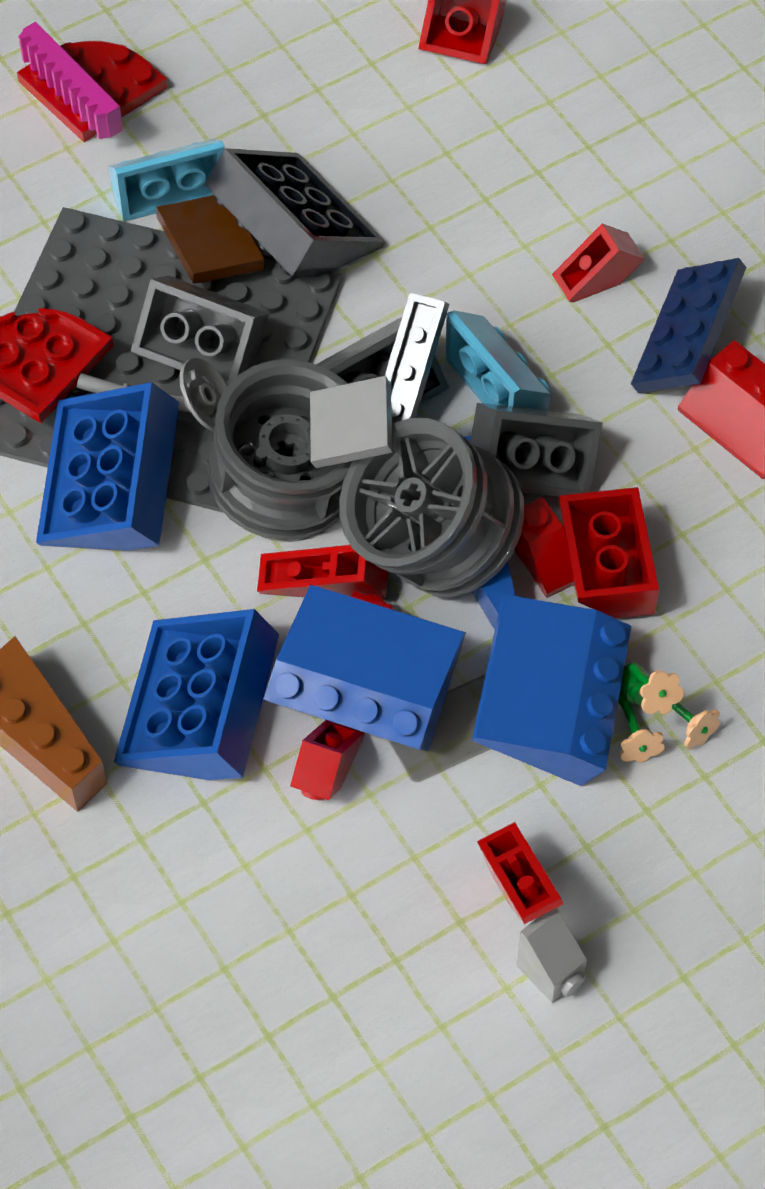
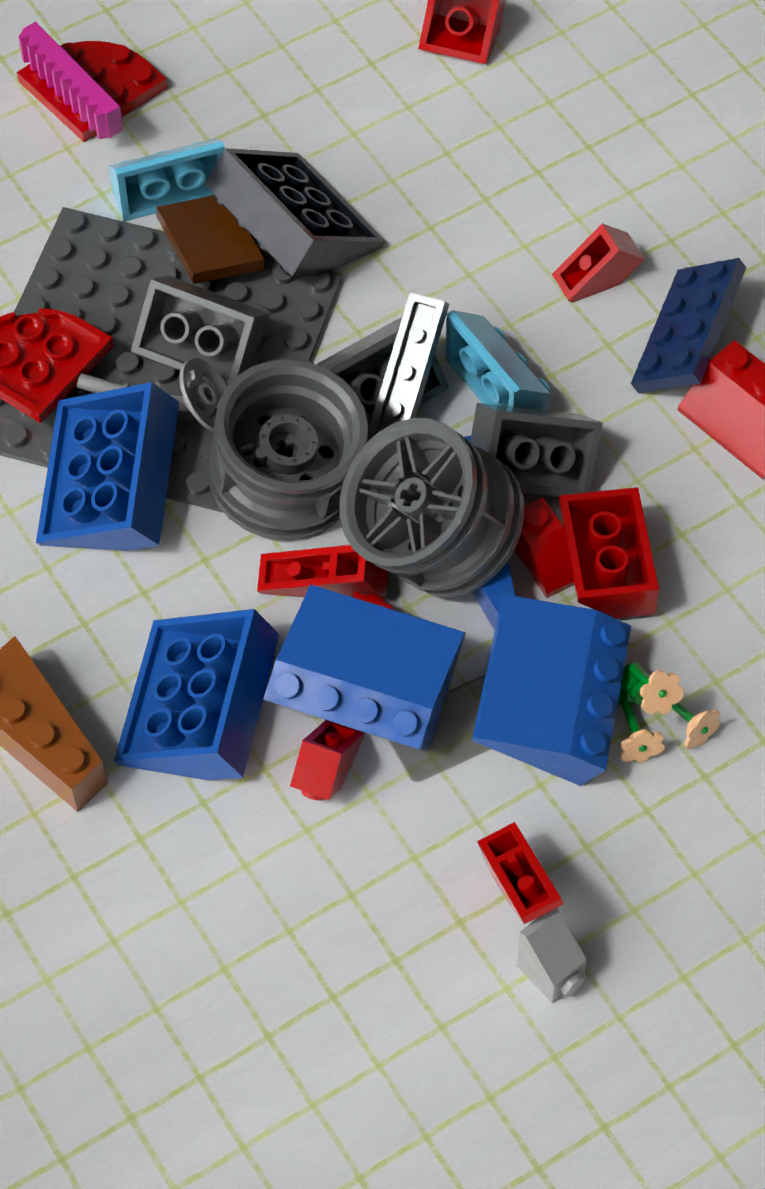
light grey tile [310,376,393,468] -> none

